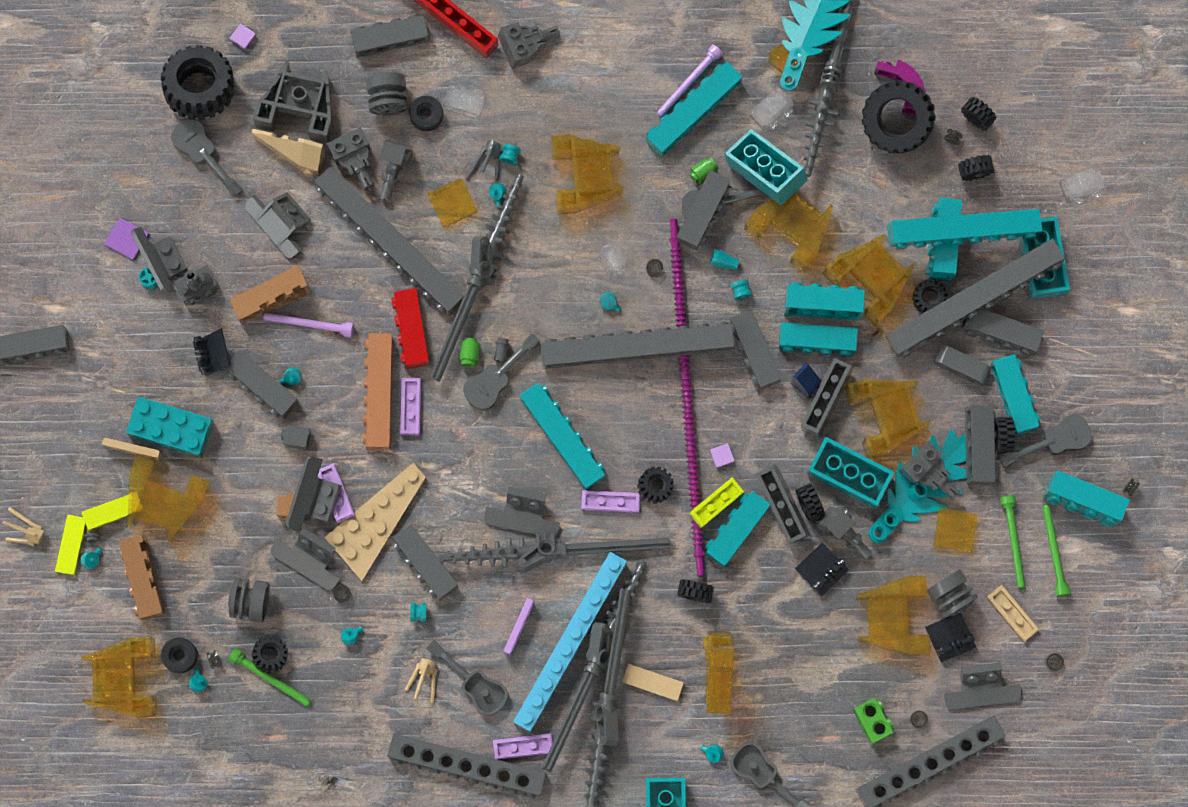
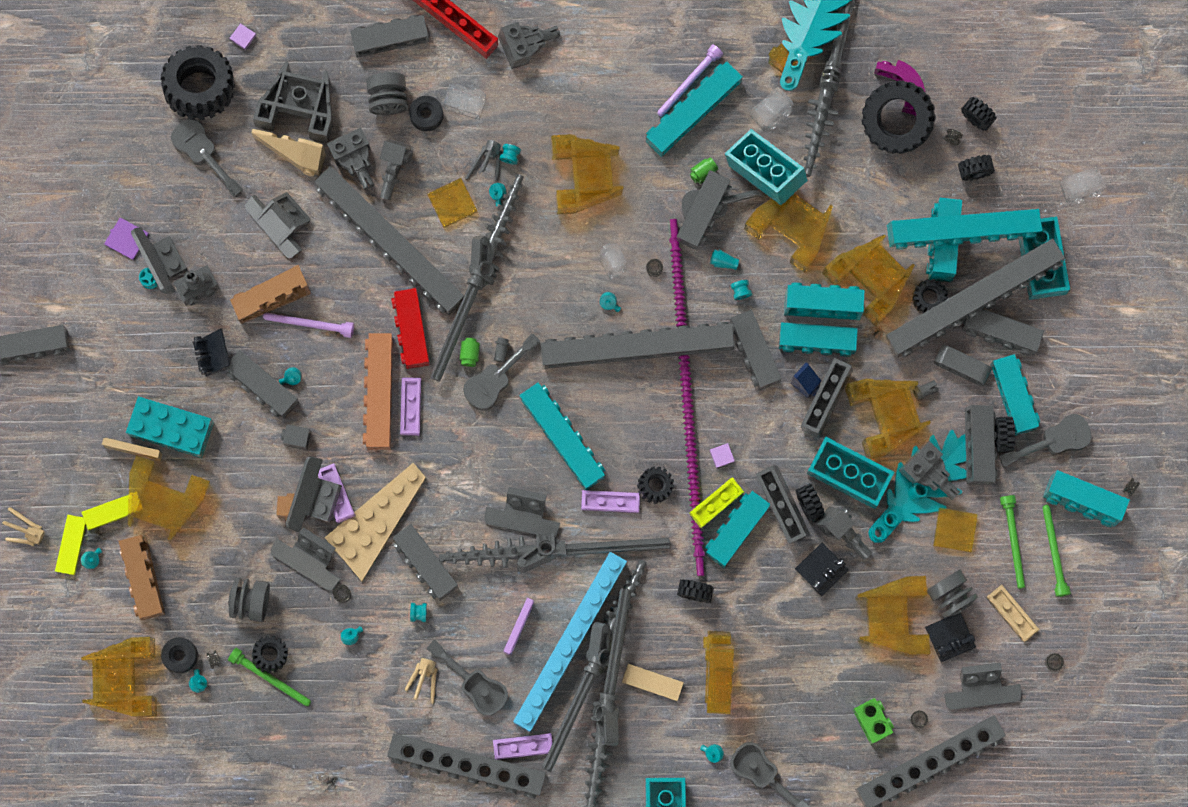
none -> dark grey pin [913,380,939,400]

